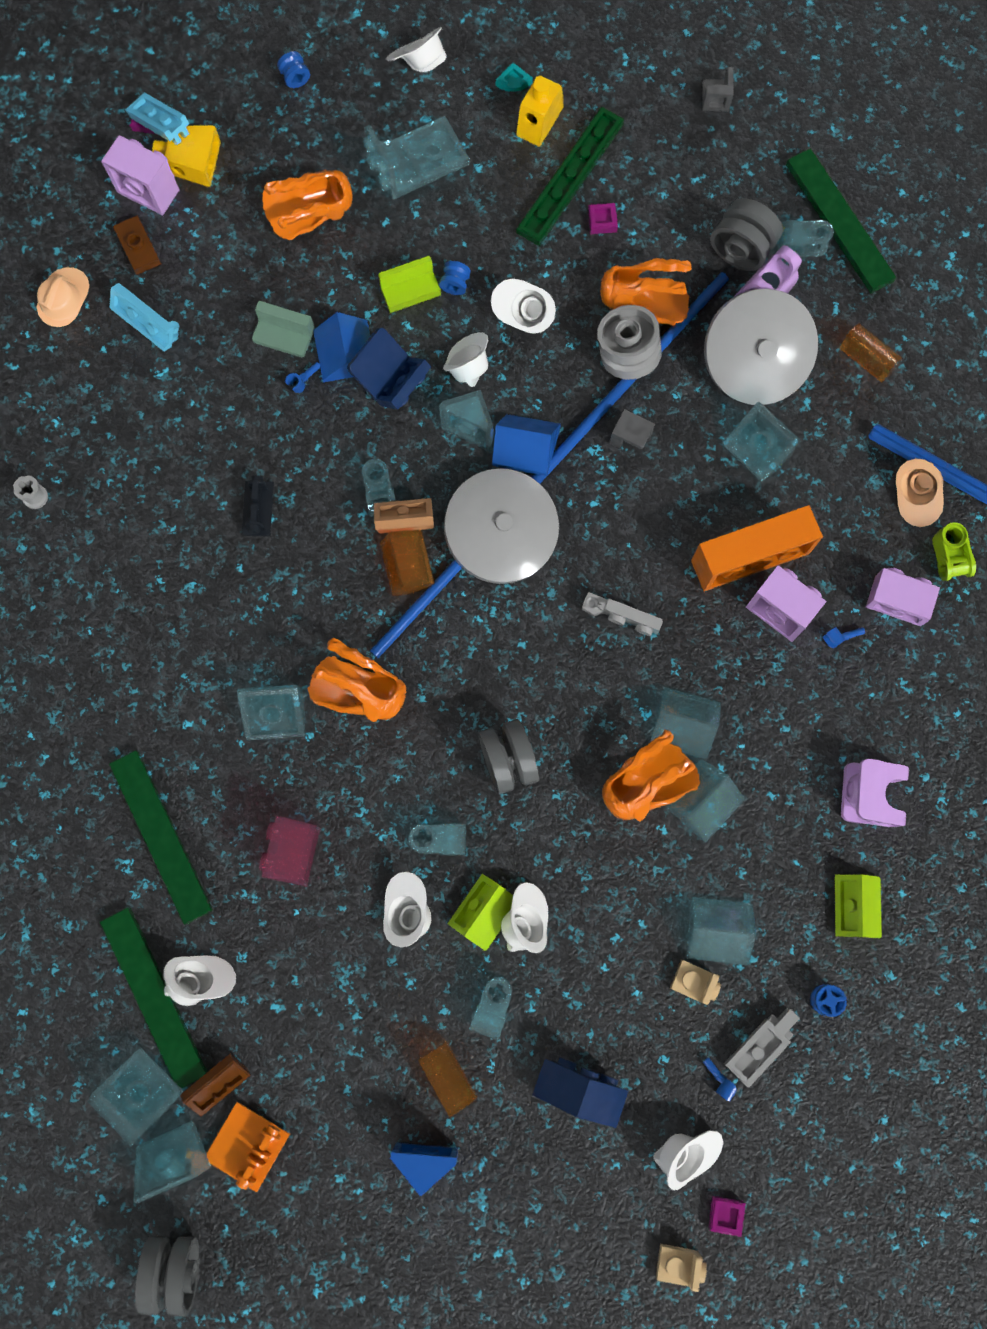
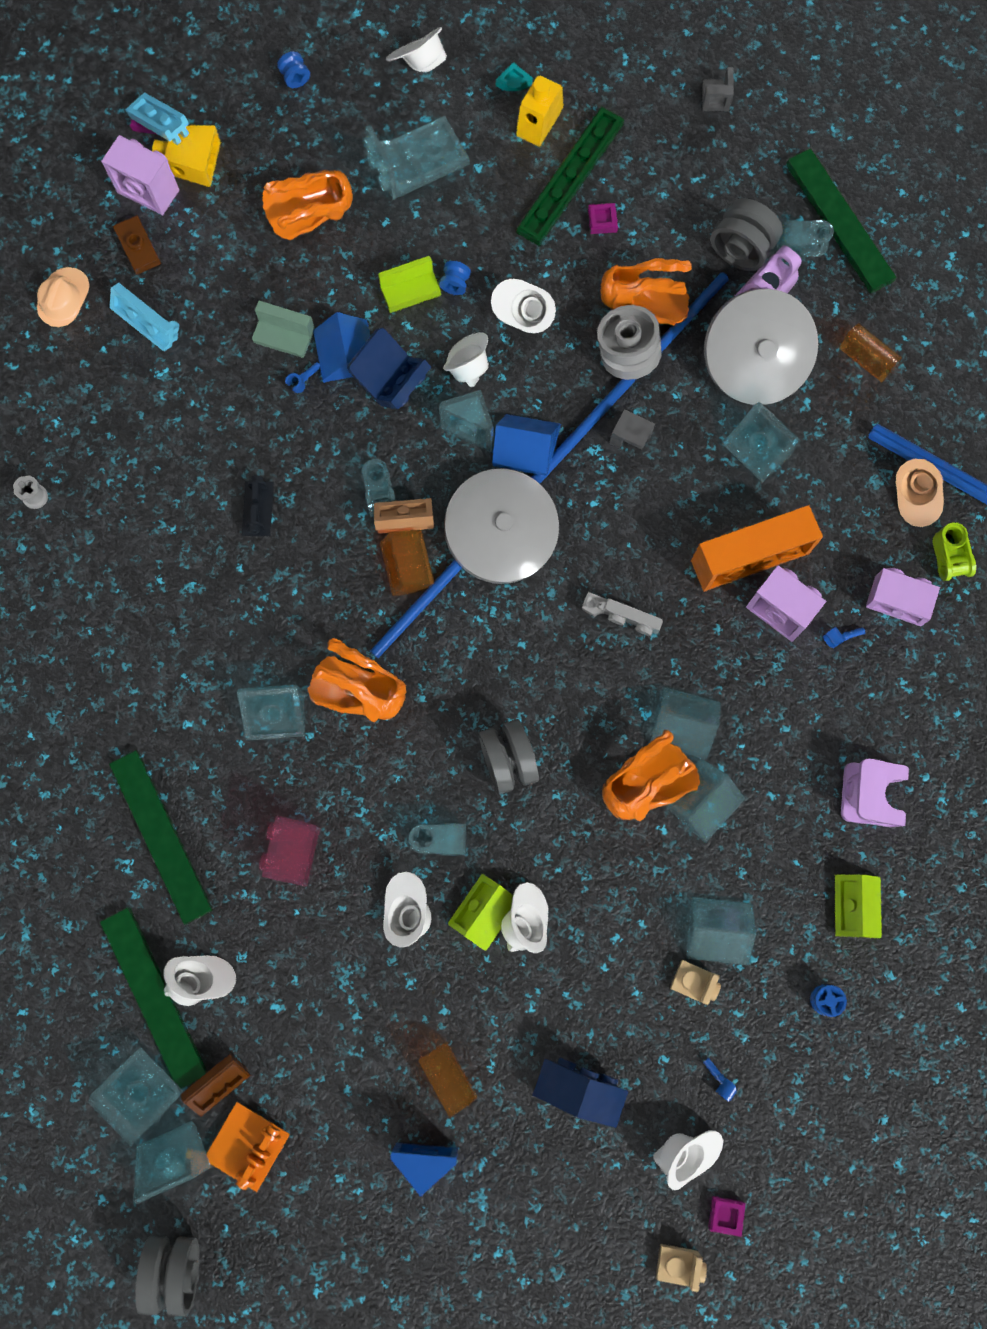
clear light blue piece [469,976,512,1040] -> none
light grey hinge [724,1008,800,1088] -> none

